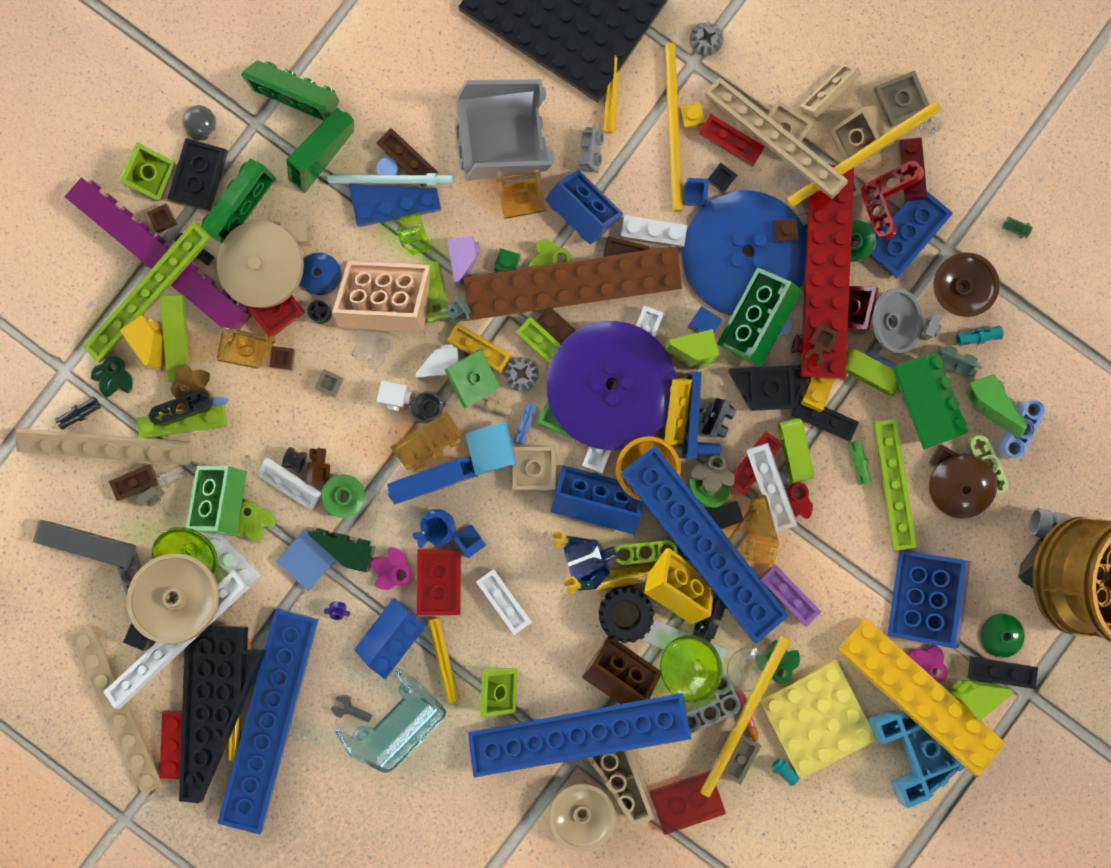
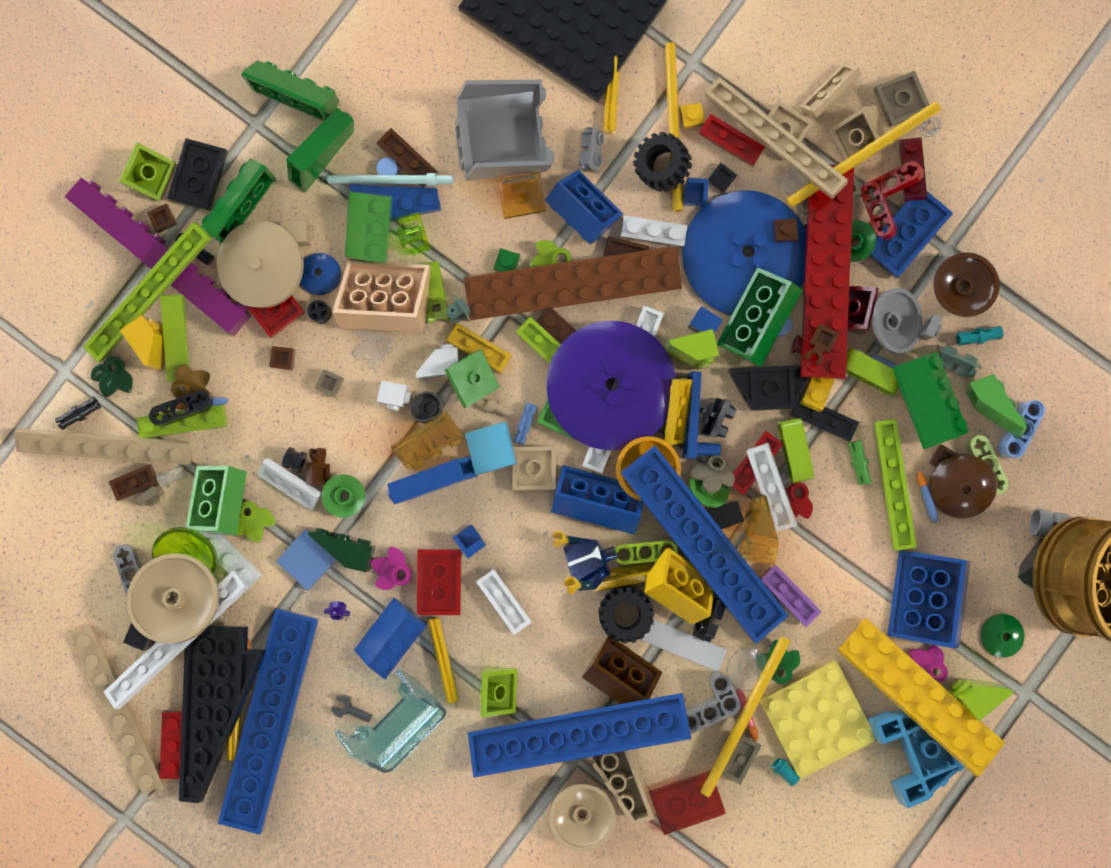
dark grey beam [33,520,136,568] -> none
dark grey hair [182,105,216,141] -> none
clear yellow slope [217,327,276,369] -> none
blue hat [413,509,456,548] -> none
lavender slope [447,236,481,286] -> none
light grey gear [504,357,539,391] -> none
clear neon green dish [660,635,723,702] -> none
light grey gear [689,21,724,56] -> none
black plate [967,656,1038,689] -> none
clear green pin [1002,216,1033,239] -> none
none -> bright green slope [345,191,393,263]
none -> black tyre [633,132,692,192]
none -> medium blue piece [917,471,938,523]

